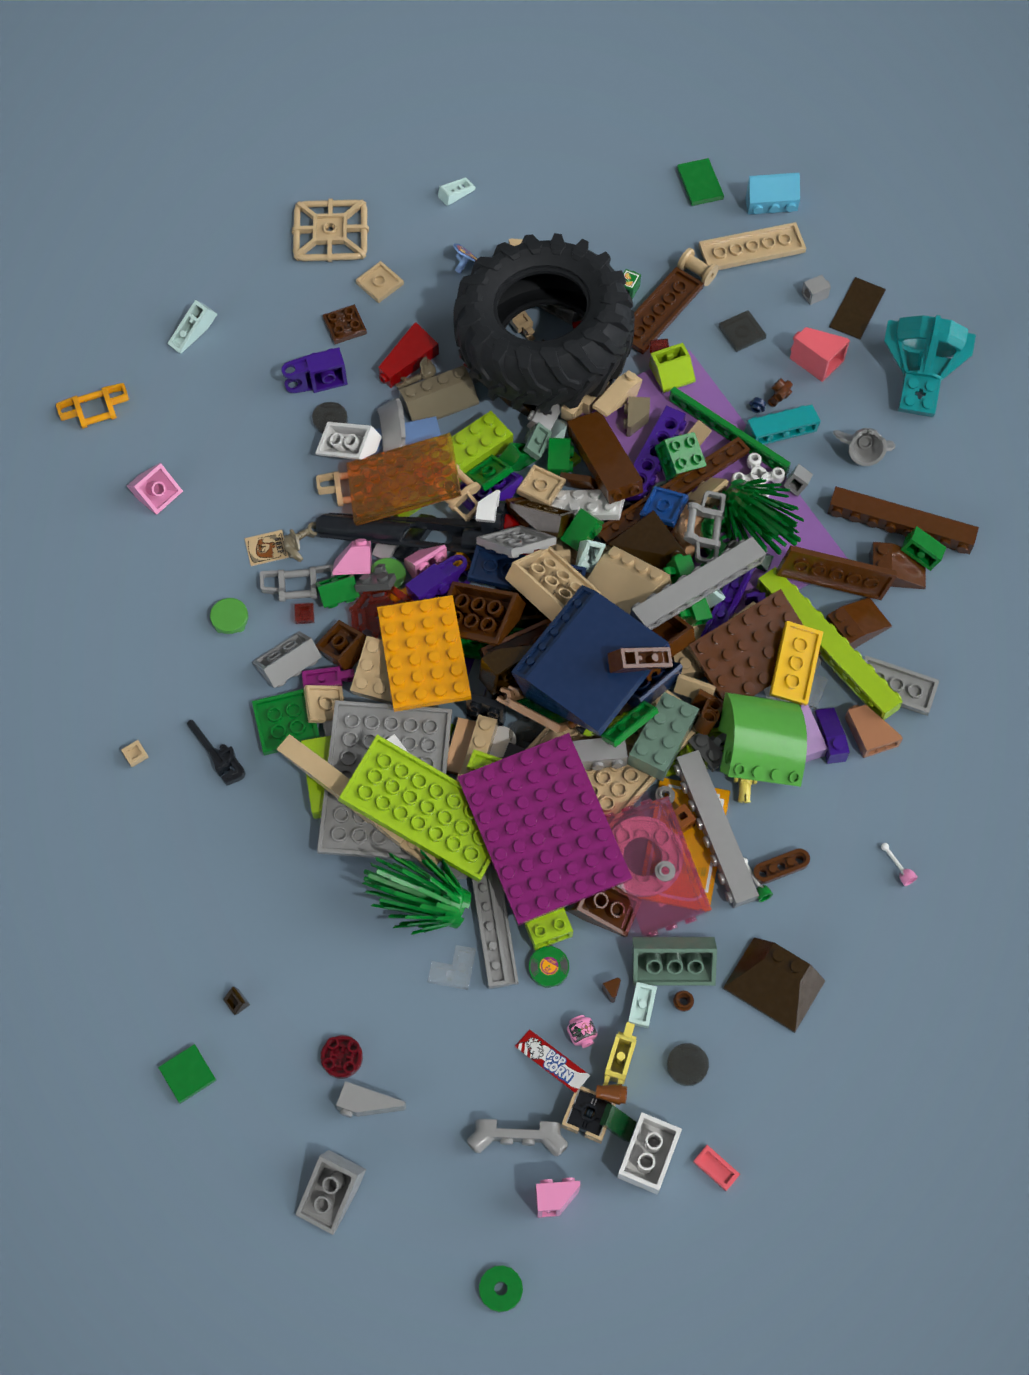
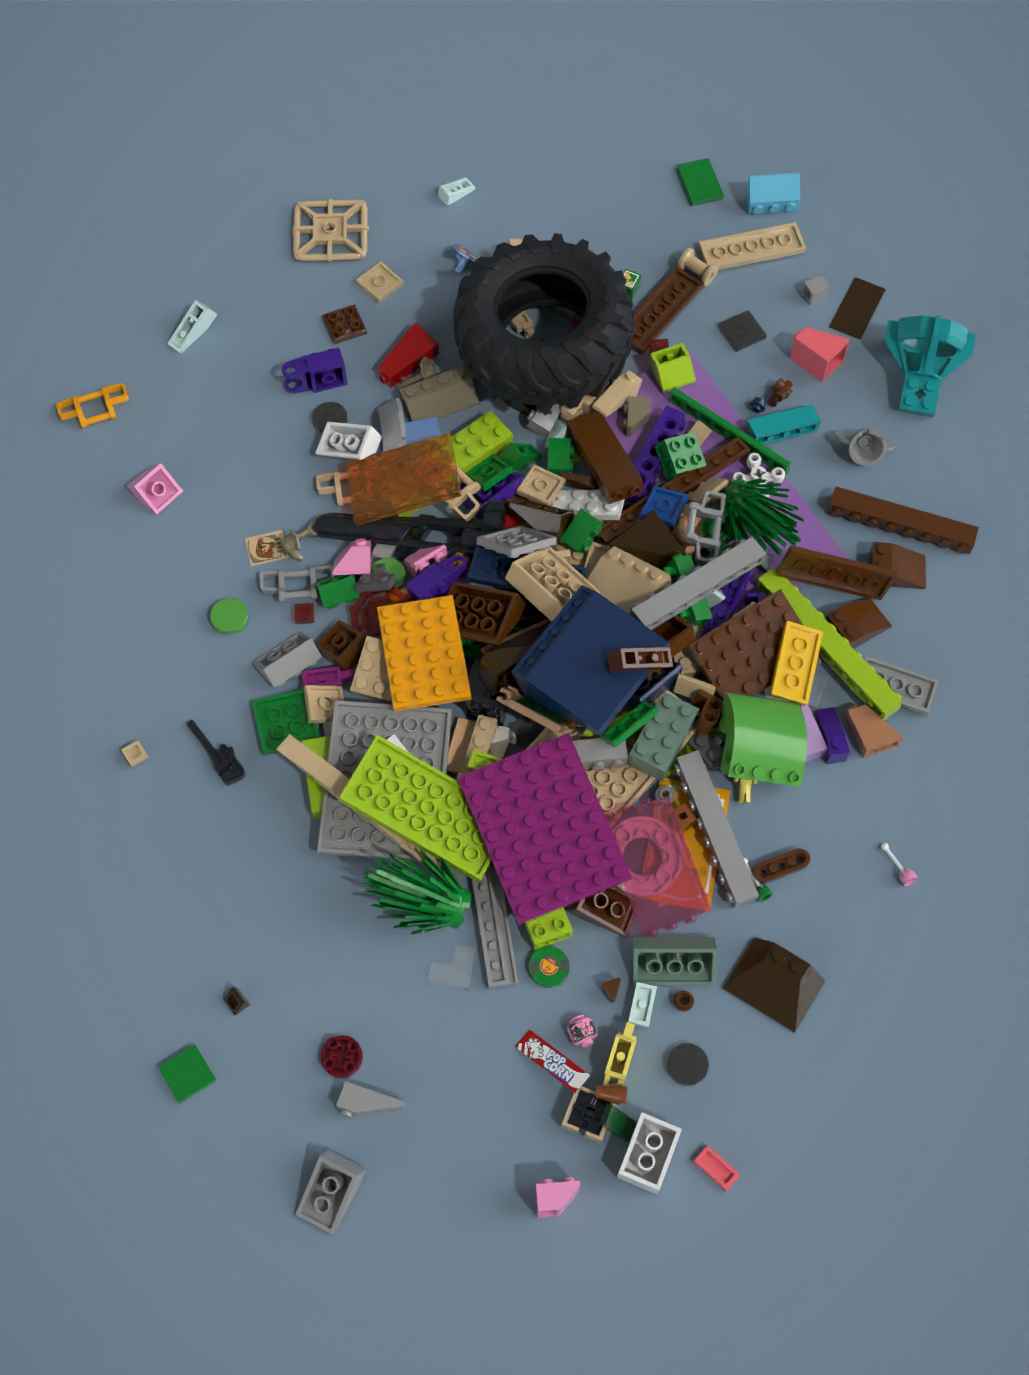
light grey plate [467,1119,568,1156] -> none
white slope [475,490,500,523] -> none
green tile [479,1265,523,1313] -> none
sand green plate [523,422,552,461] -> none
light aqua slope [575,540,605,573] -> none
light grey plate [655,861,675,882] -> none
light grey brick [783,464,813,496] -> none
green brick [901,526,946,571] -> none

